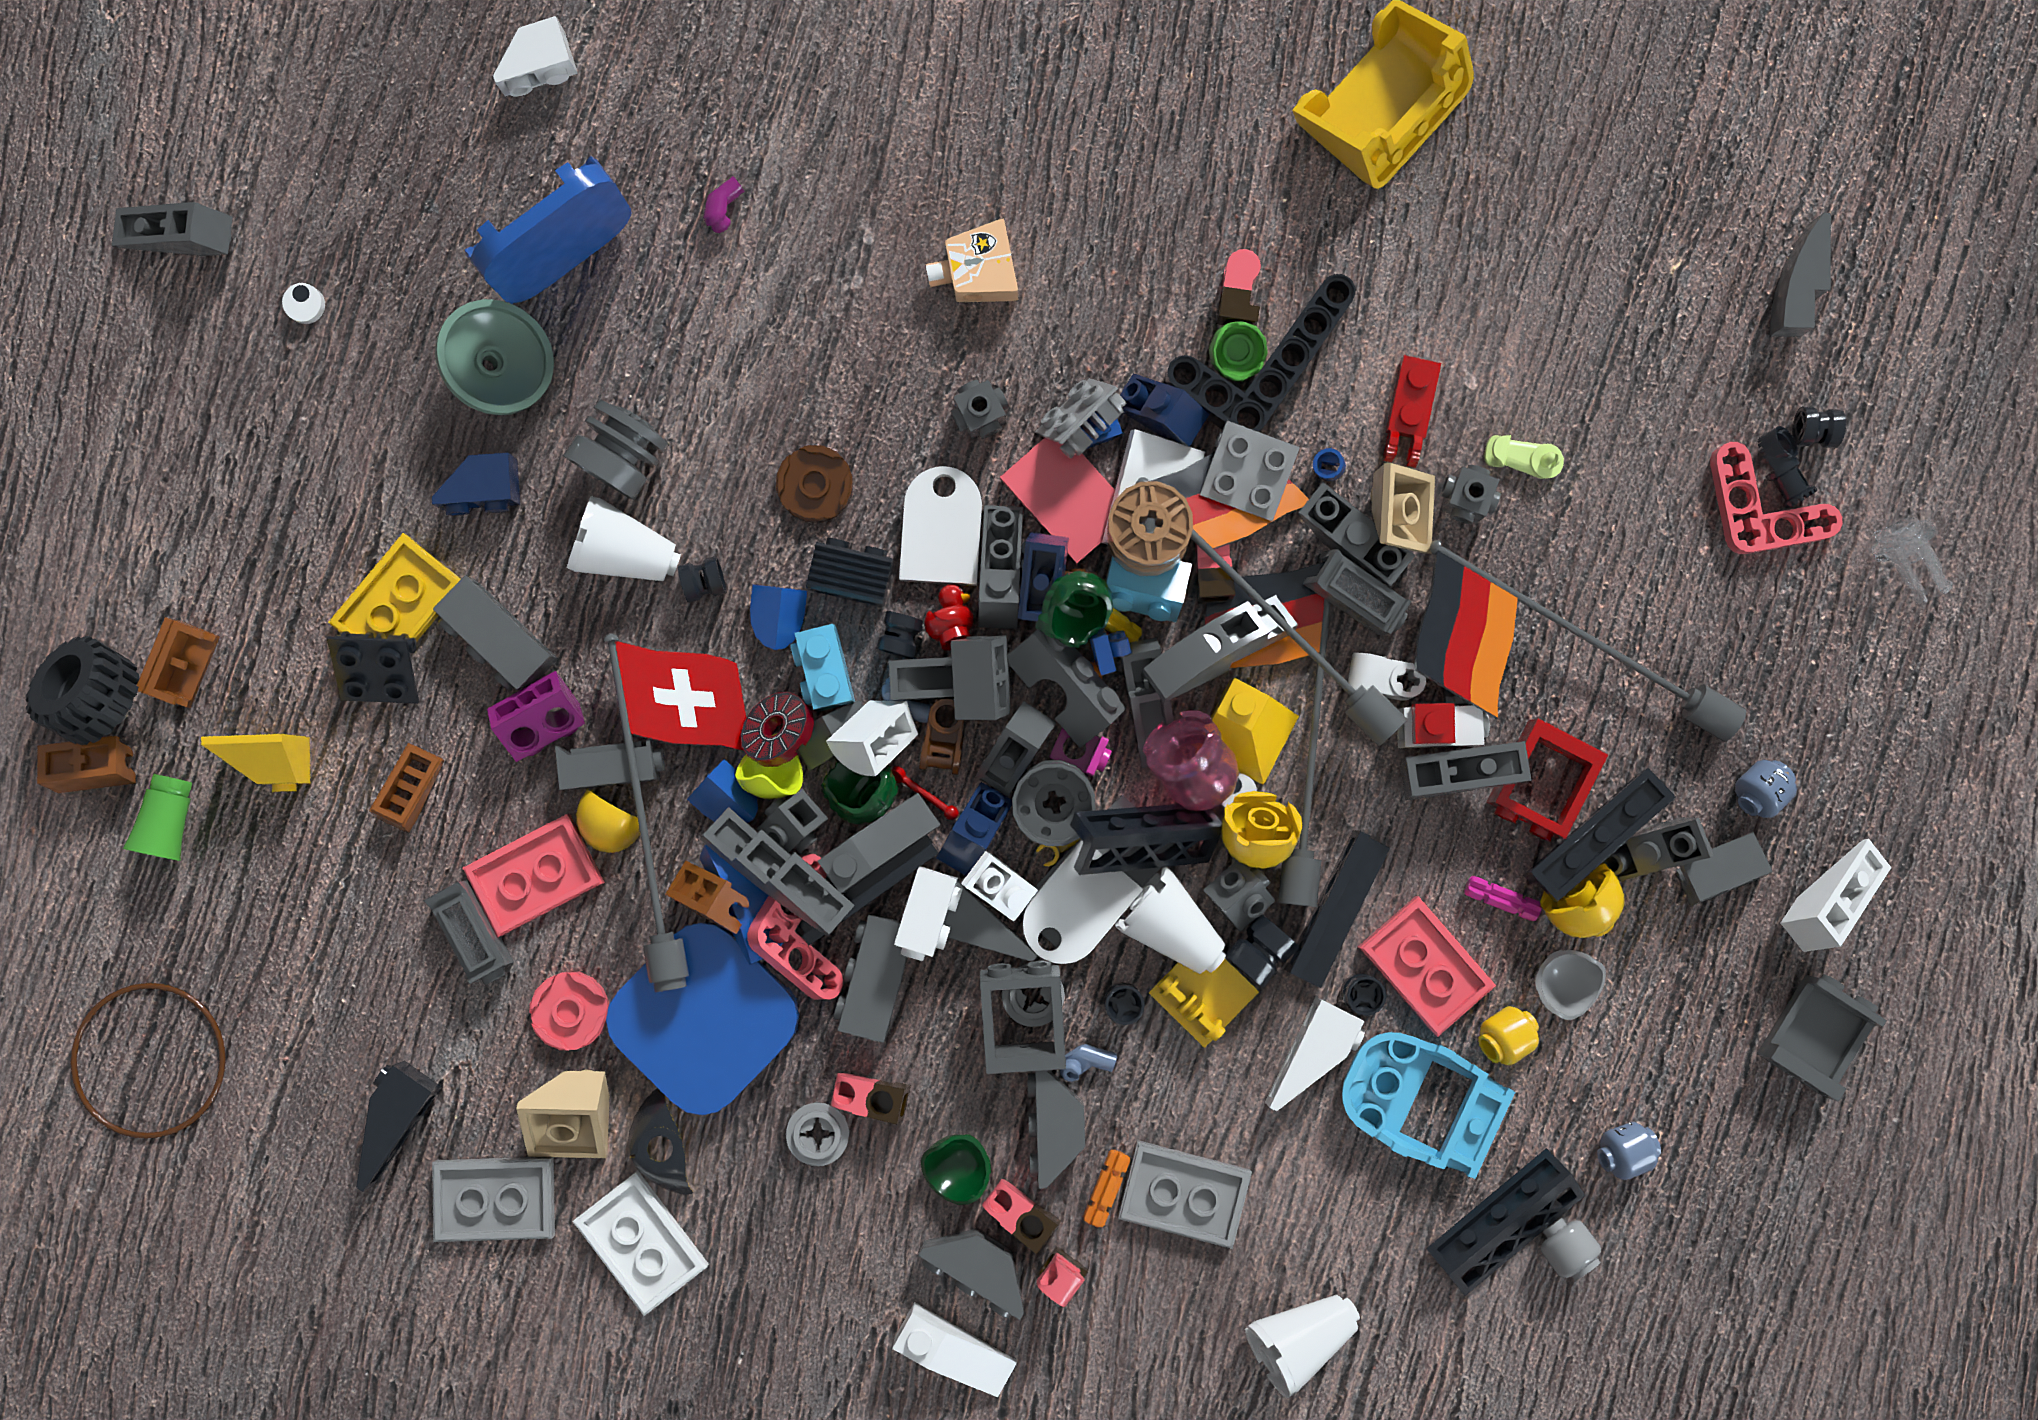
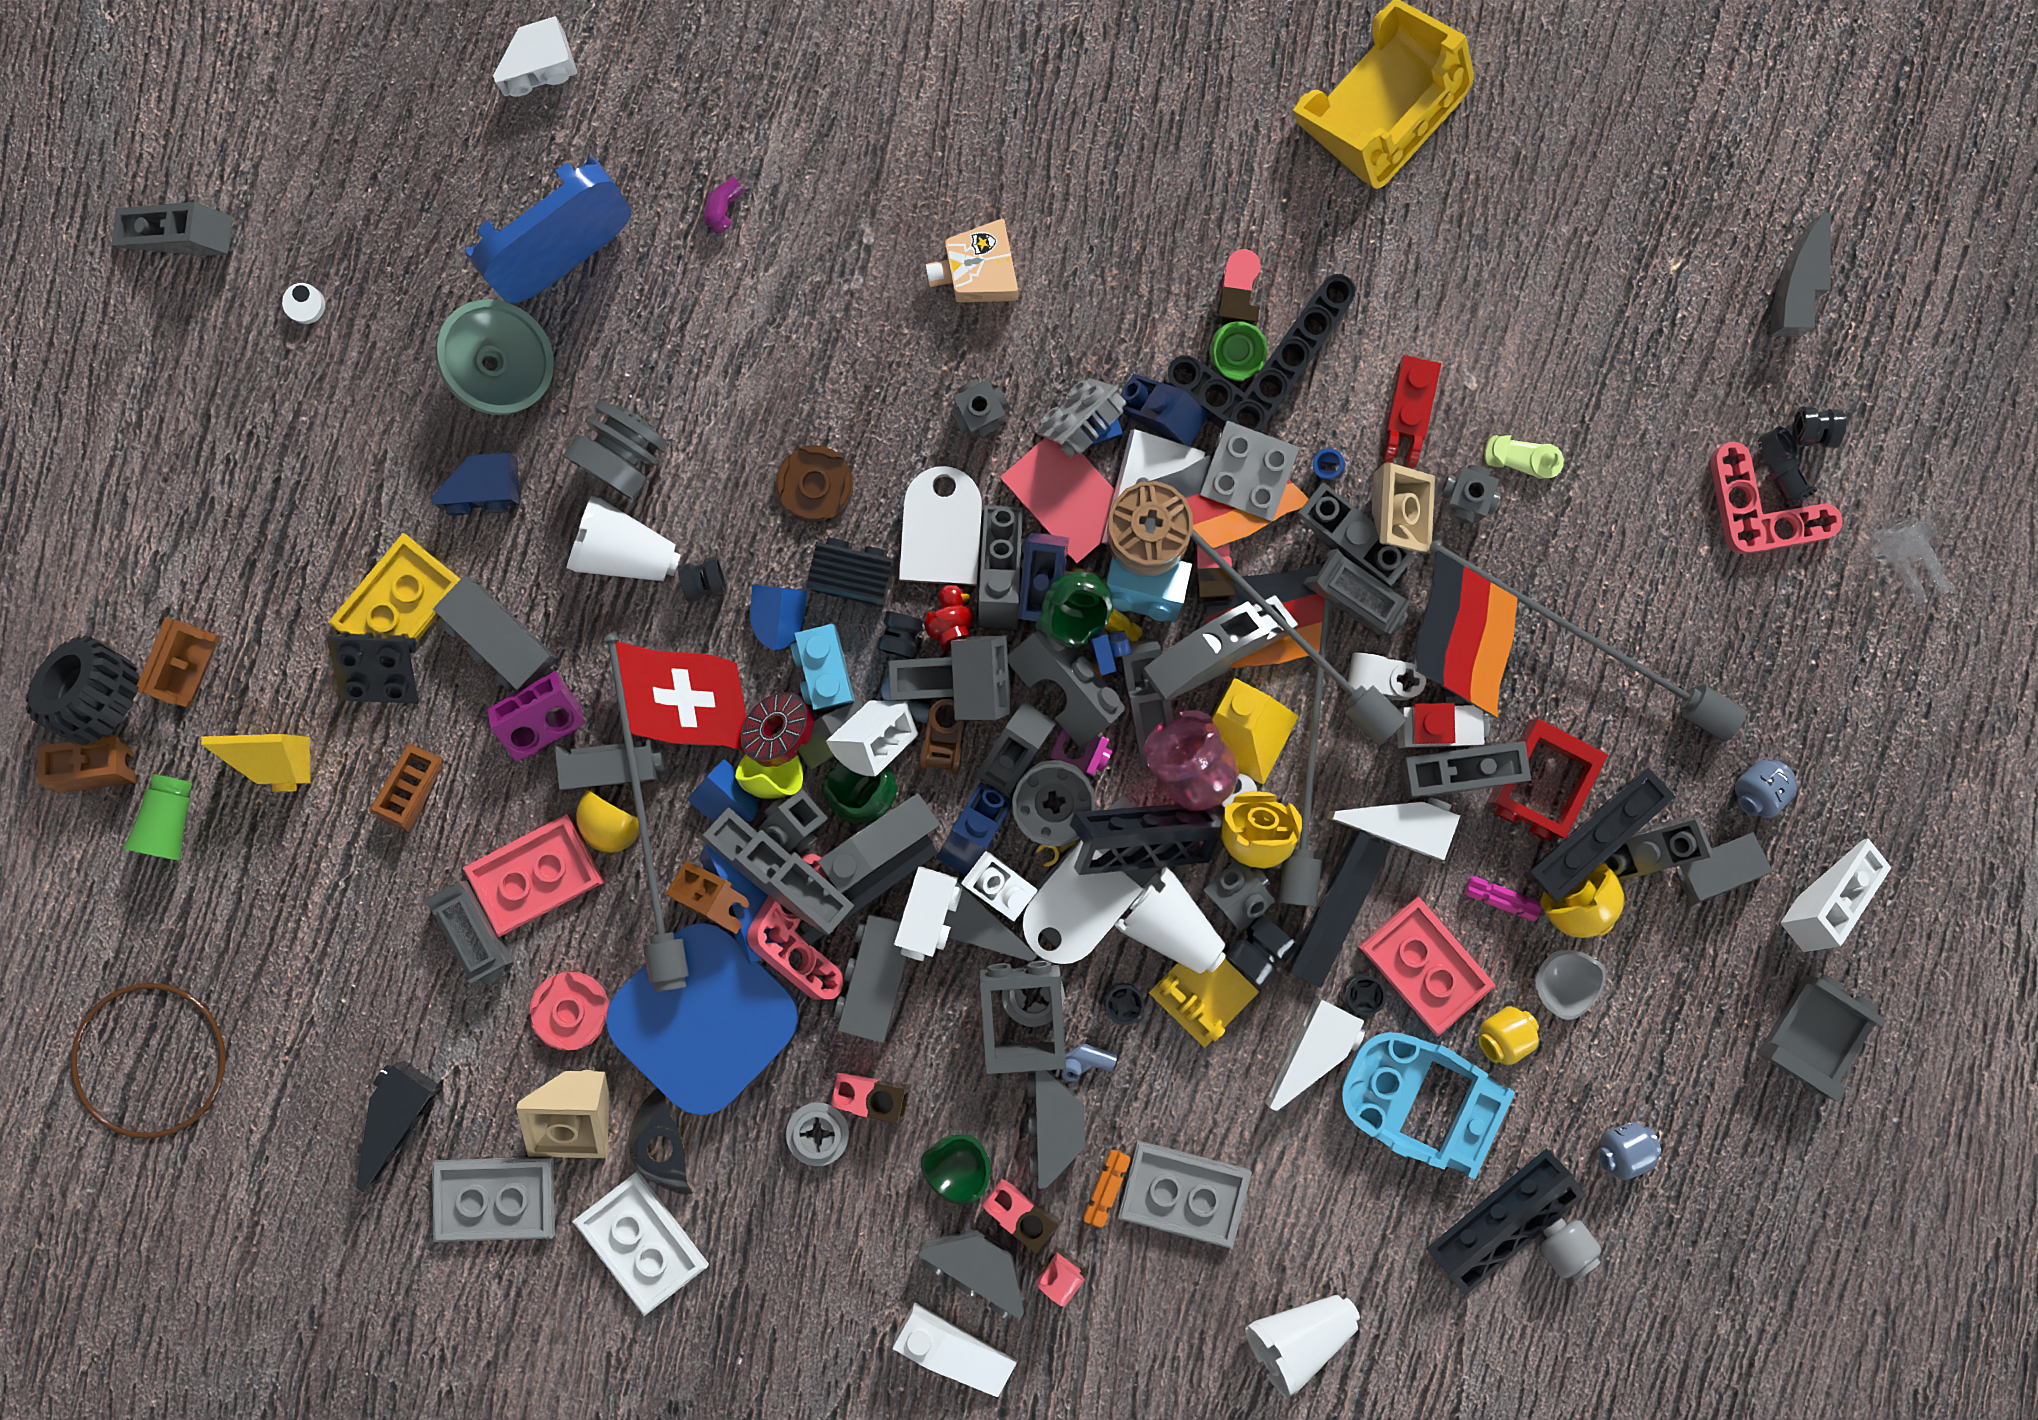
red hinge [892,766,959,820] -> none
none -> white slope [1327,797,1460,860]

